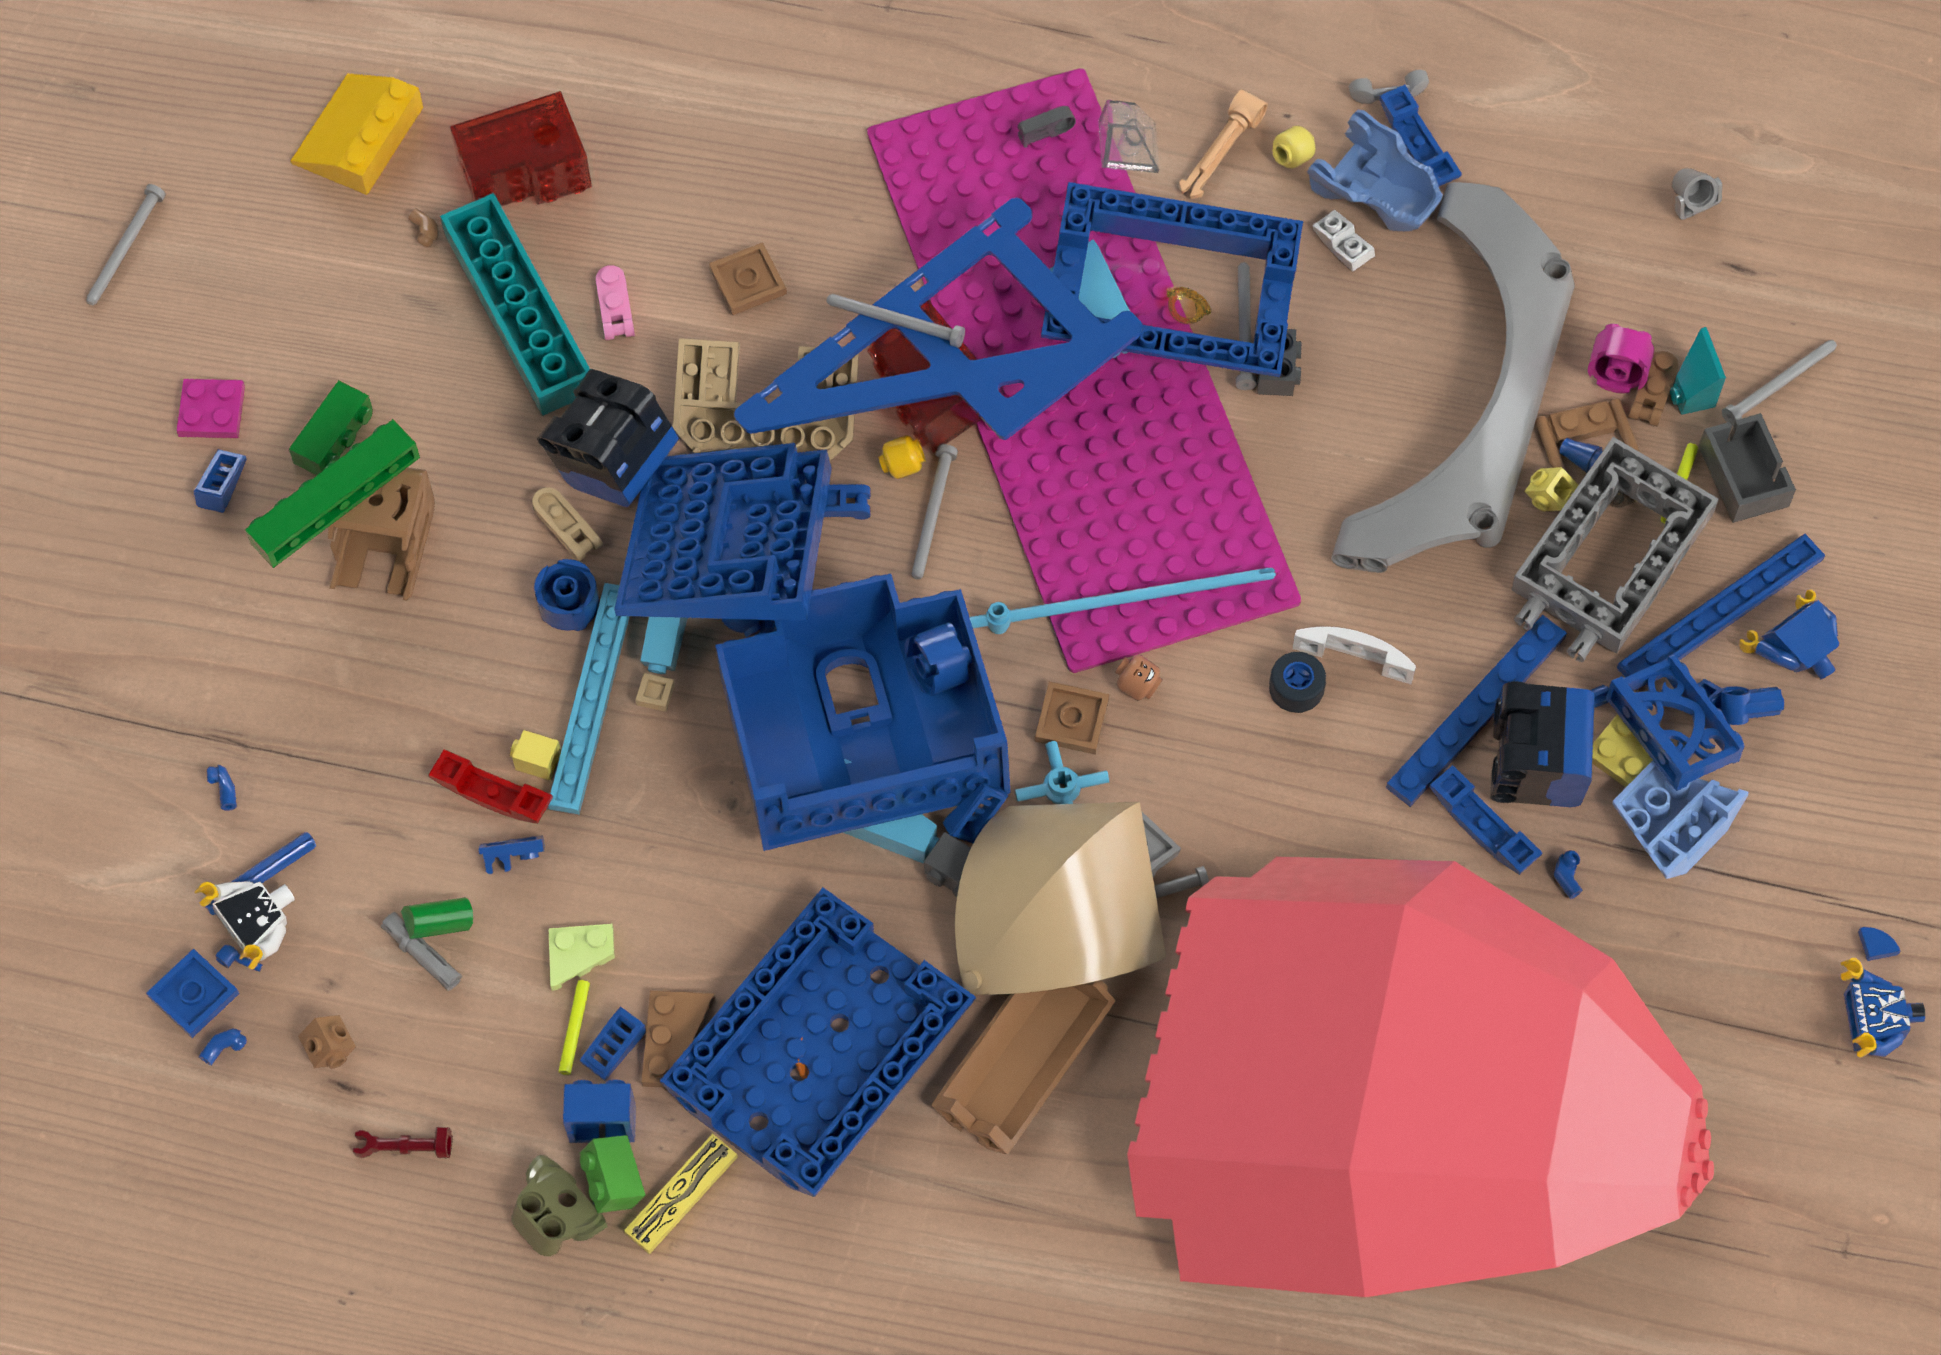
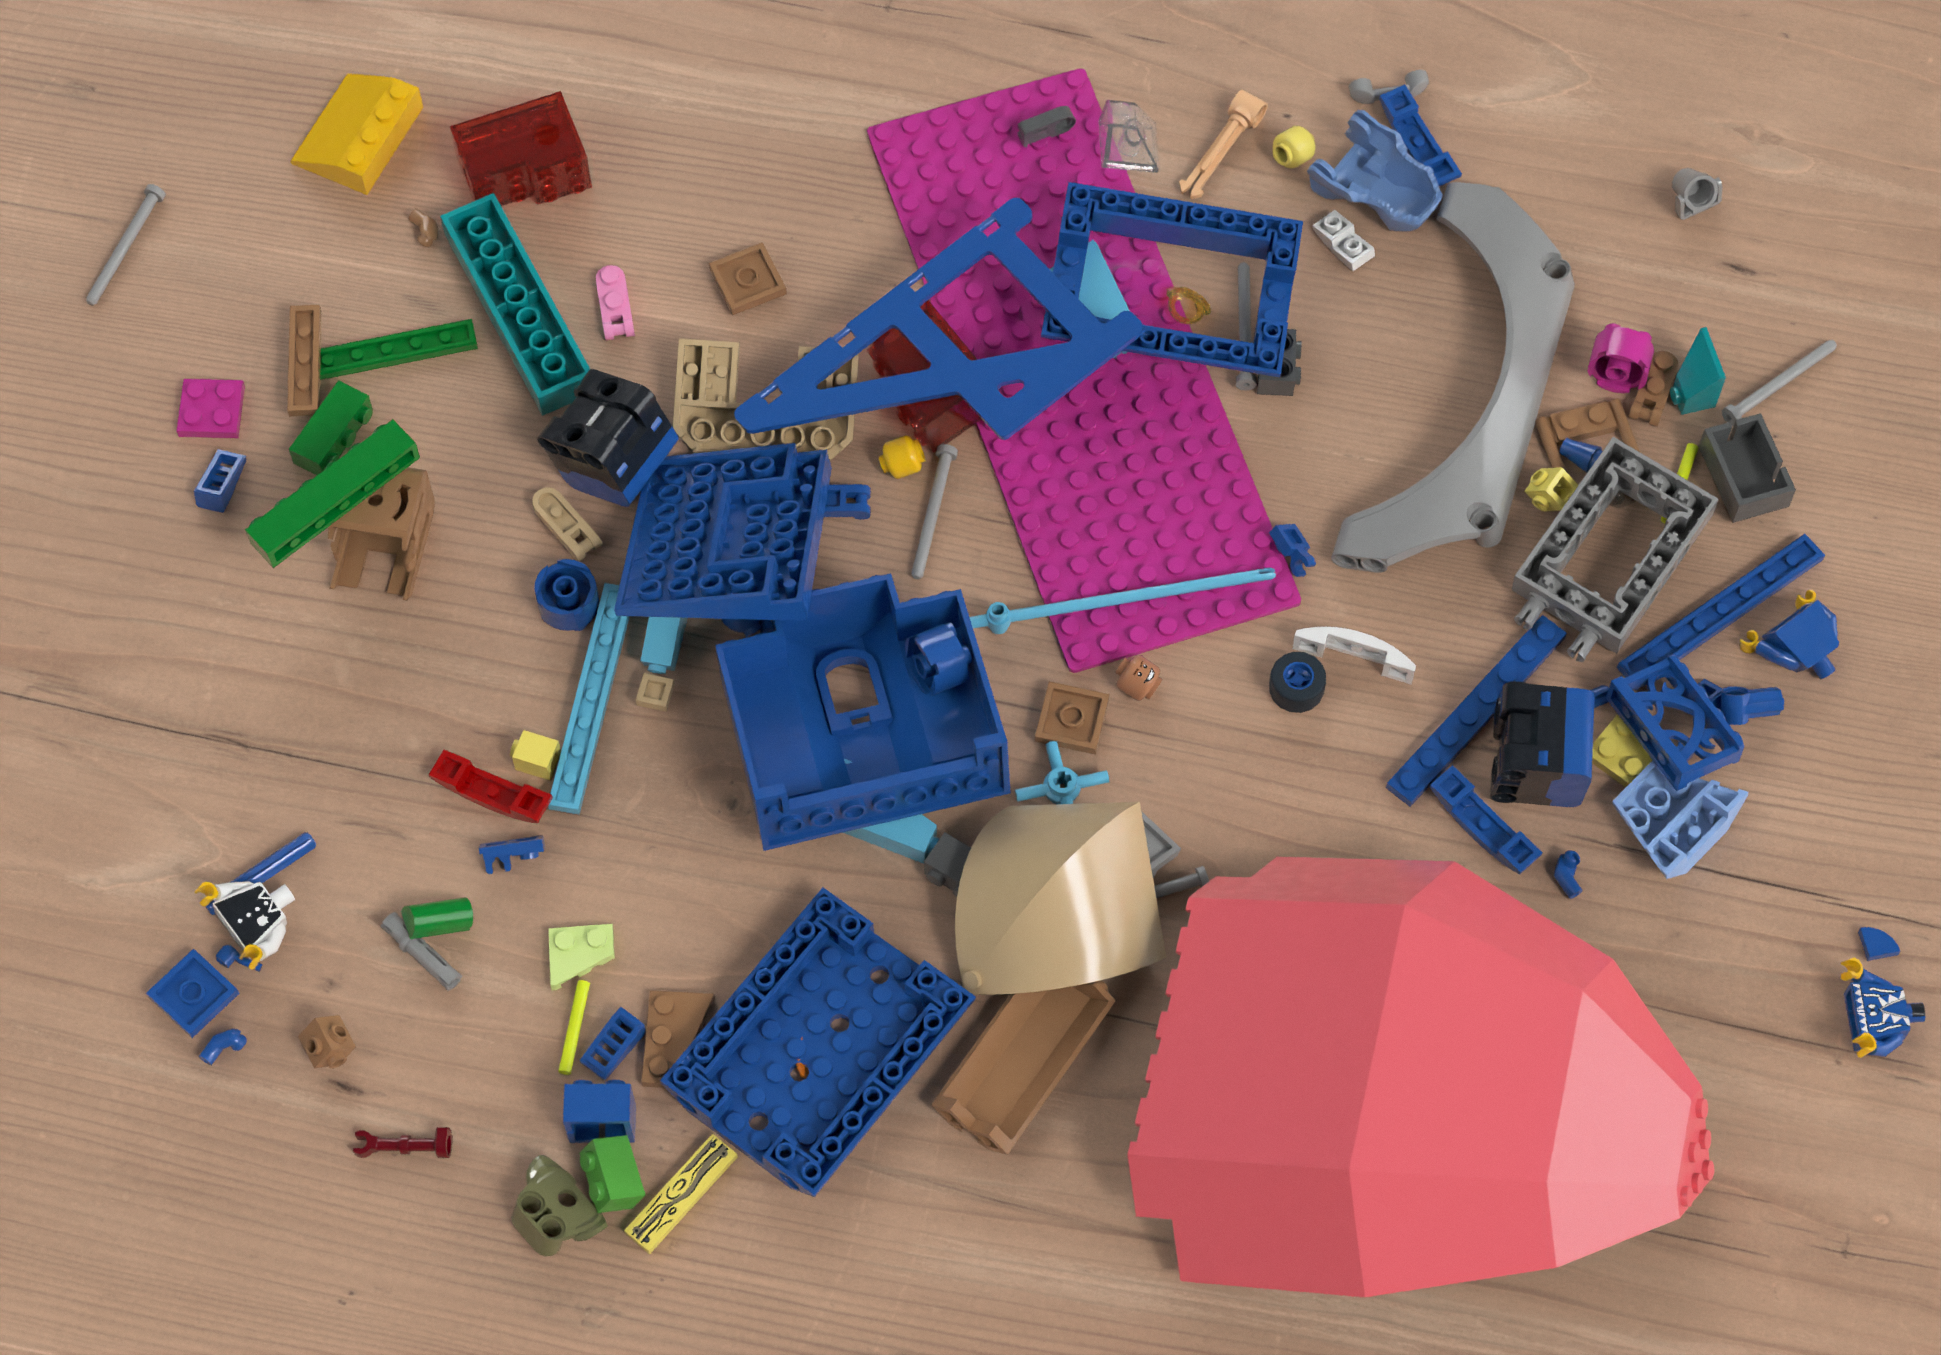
blue arm [207,765,237,811] -> none
light grey bar [826,294,965,348] -> none
blue slope [942,783,1009,844] -> none
none -> medium nougat plate [287,305,321,417]
none -> green tile [320,319,478,380]
none -> blue plate [1269,524,1316,577]

